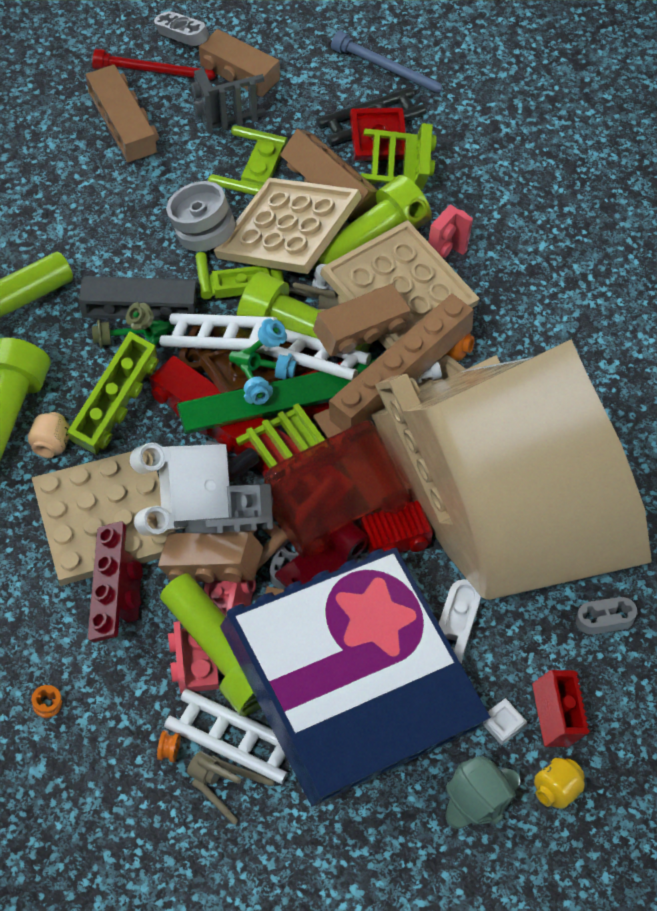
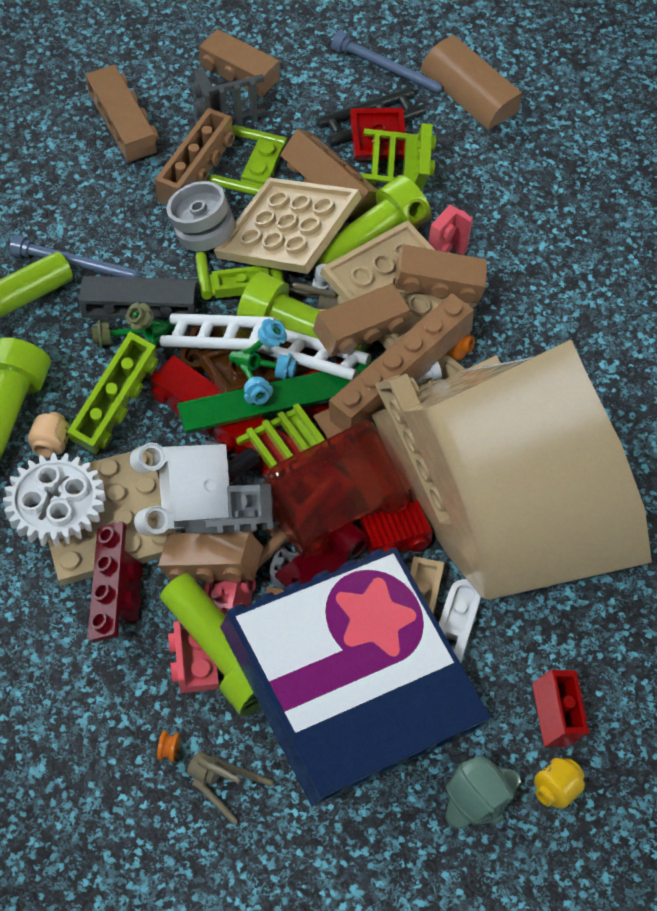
orange bush [31,685,62,718] -> none
red piece [92,48,215,80] -> none
light grey beam [154,11,210,46] -> none
white bar [164,688,288,784] -> none
white tile [484,698,527,745] -> none
light grey beam [576,597,637,634] -> none
none -> white gear [3,453,106,547]
none -> sand blue piece [9,234,140,278]
none -> medium nougat brick [155,108,235,205]
none -> medium nougat brick [395,244,487,304]
none -> tan plate [410,556,444,615]
none -> medium nougat brick [421,35,522,130]

